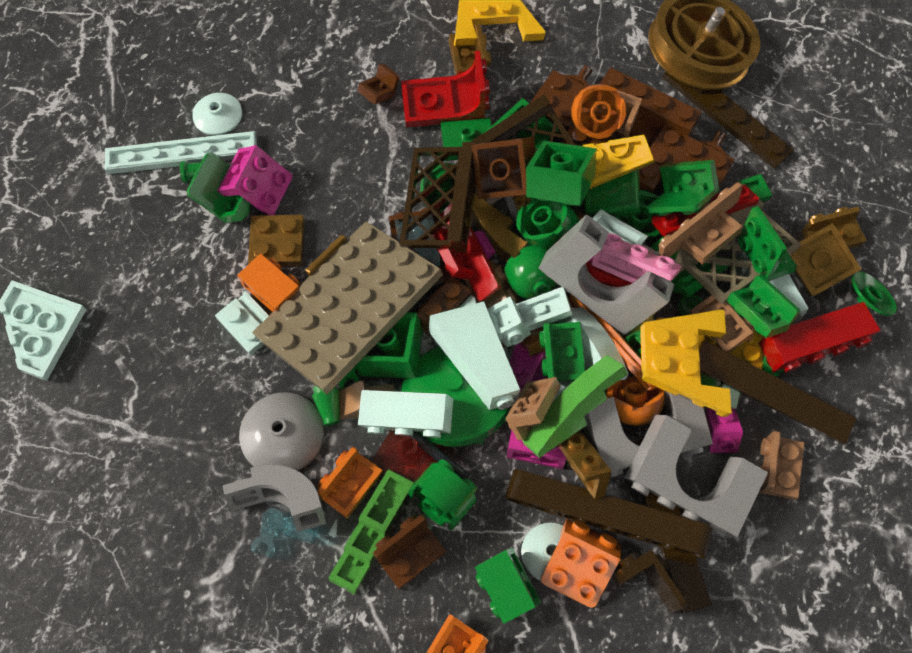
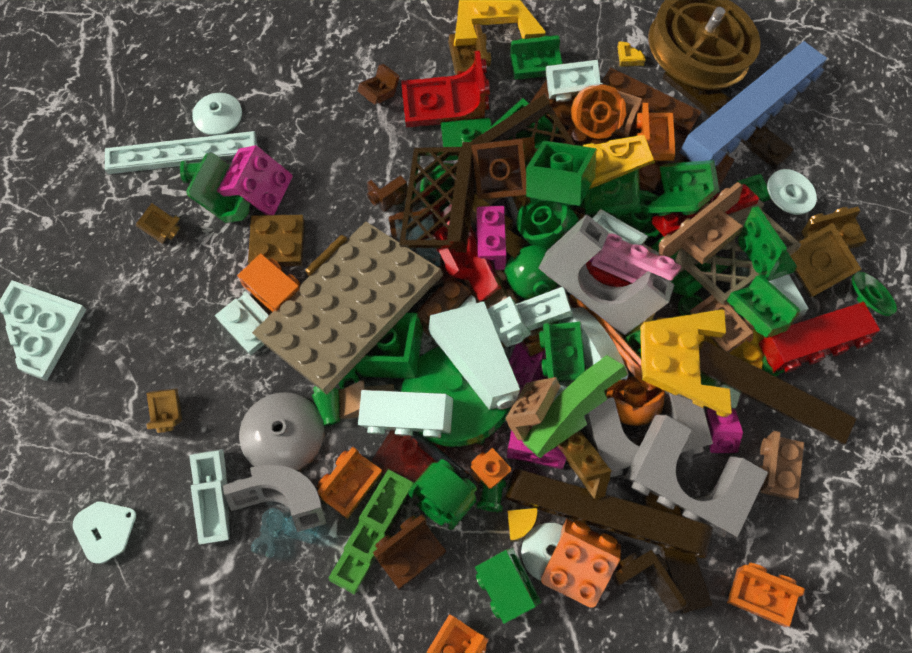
none -> light aqua piece [73,502,136,564]
none -> pearl gold bracket [136,203,180,244]
none -> pearl gold bracket [146,388,182,433]
none -> light aqua slope [189,449,230,544]
none -> reddish brown bracket [367,175,408,212]
none -> orange bracket [471,448,511,489]
none -> dark pink bracket [477,206,506,270]
none -> green bush [477,480,506,512]
none -> yellow tile [507,508,537,542]
none -> green bracket [510,35,562,80]
none -> light aqua bracket [546,60,603,102]
none -> yellow tile [617,42,645,67]
none -> orange bracket [636,103,675,161]
none -> medium blue brick [680,41,827,166]
none -> orange bracket [727,563,805,628]
none -> light aqua dish [767,169,817,215]

